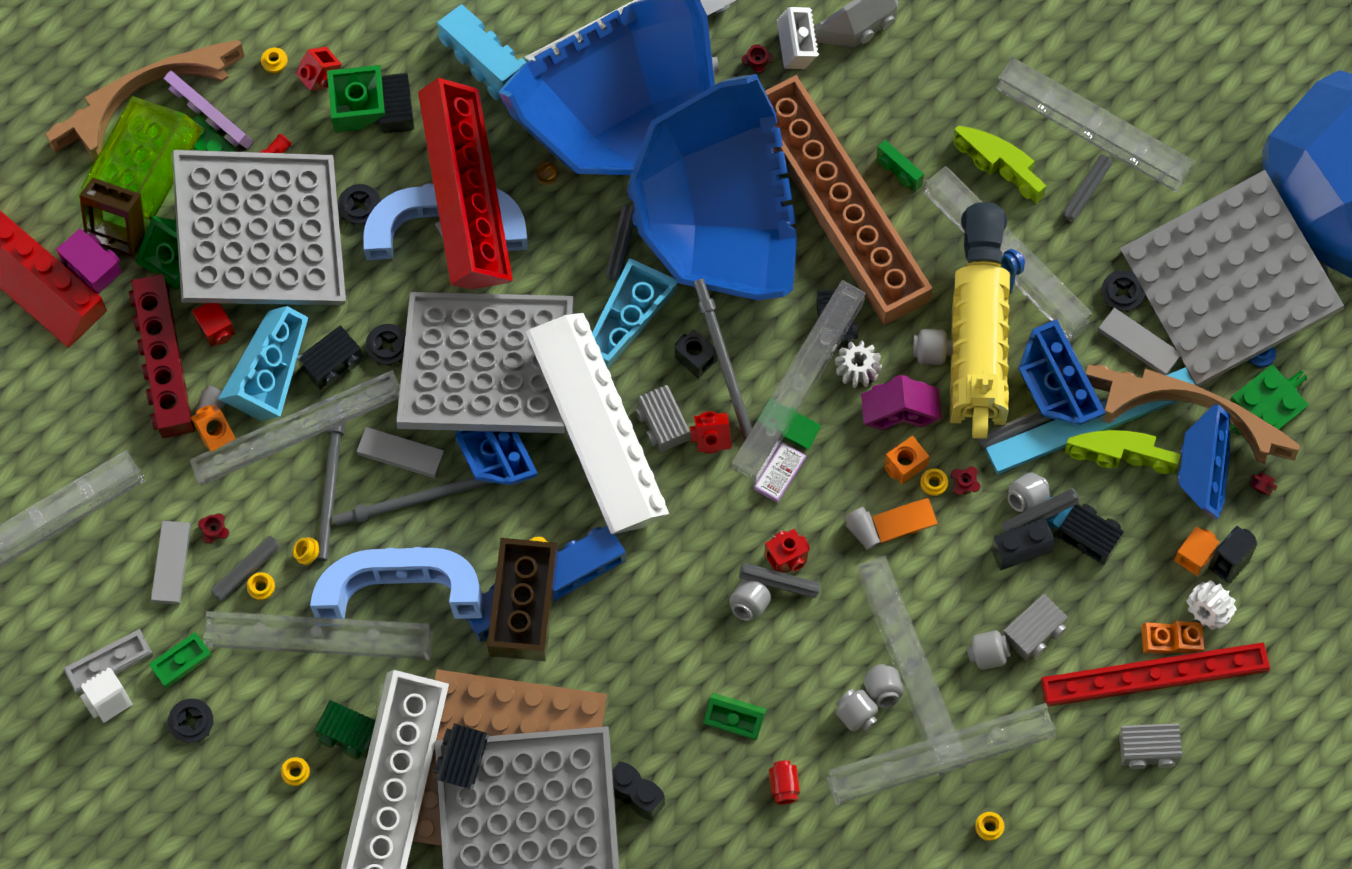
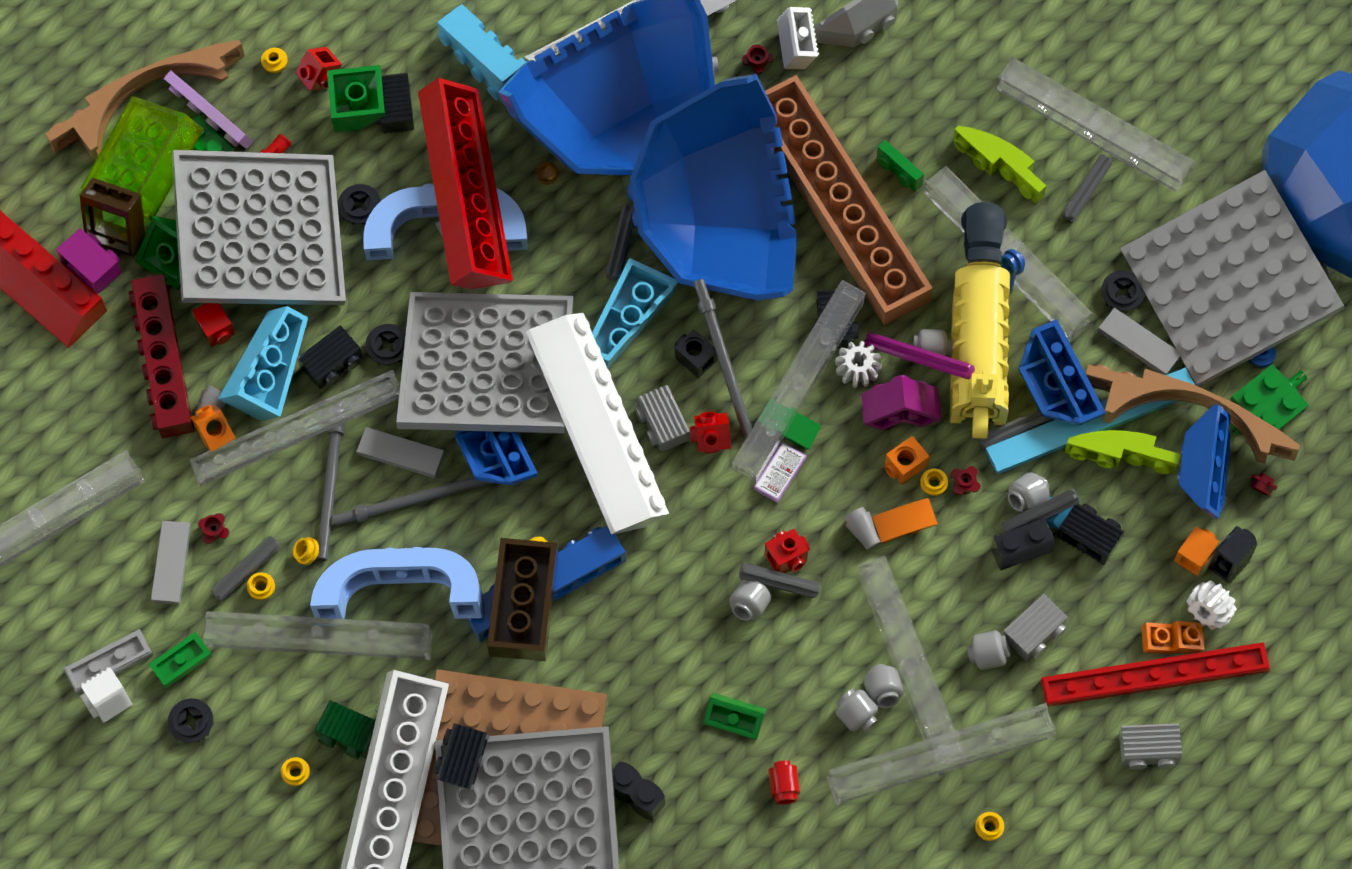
none -> magenta axle [864,332,975,380]

